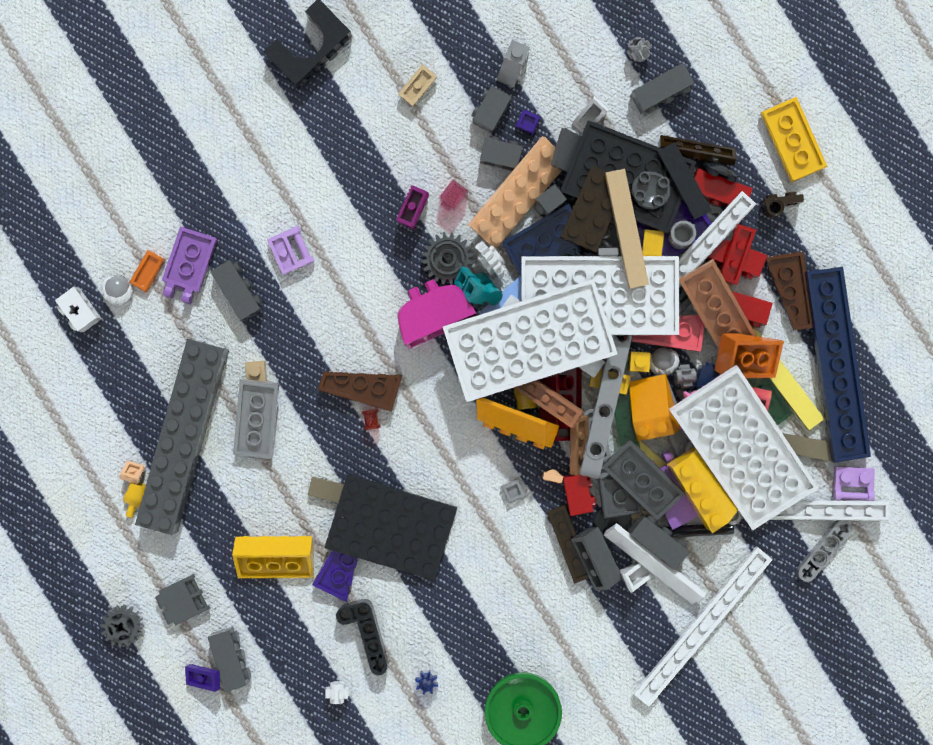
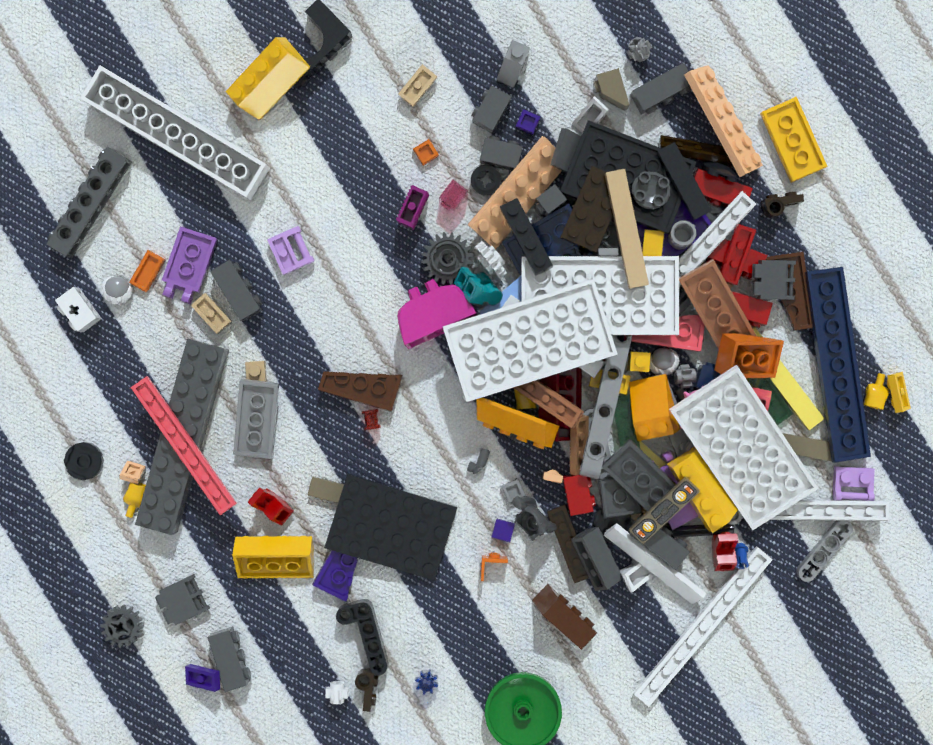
none -> dark grey brick [46,146,132,258]
none -> black tile [64,442,104,480]
none -> white brick [80,65,270,201]
none -> coral tile [131,376,237,515]
none -> tan plate [191,293,232,334]
none -> yellow slope [225,37,310,120]
none -> red brick [248,487,294,525]
none -> dark brown plate [355,668,379,712]
none -> orange tile [413,139,439,166]
none -> dark grey arm [467,448,490,474]
none -> black gear [471,165,501,196]
none -> orange bracket [481,553,508,581]
none -> dark purple tile [492,518,515,542]
none -> black plate [500,198,553,276]
none -> dark grey hair [512,496,557,541]
none -> reddish brown wedge [532,584,597,650]
none -> dark tan slope [593,68,630,110]
none -> tile [629,476,700,544]
none -> light nougat plate [684,65,763,177]
none -> red brick [712,532,738,571]
none -> blue pin [735,543,749,569]
none -> dark grey plate [752,260,796,300]
none -> yellow piece [863,373,889,410]
none -> yellow plate [887,371,911,413]

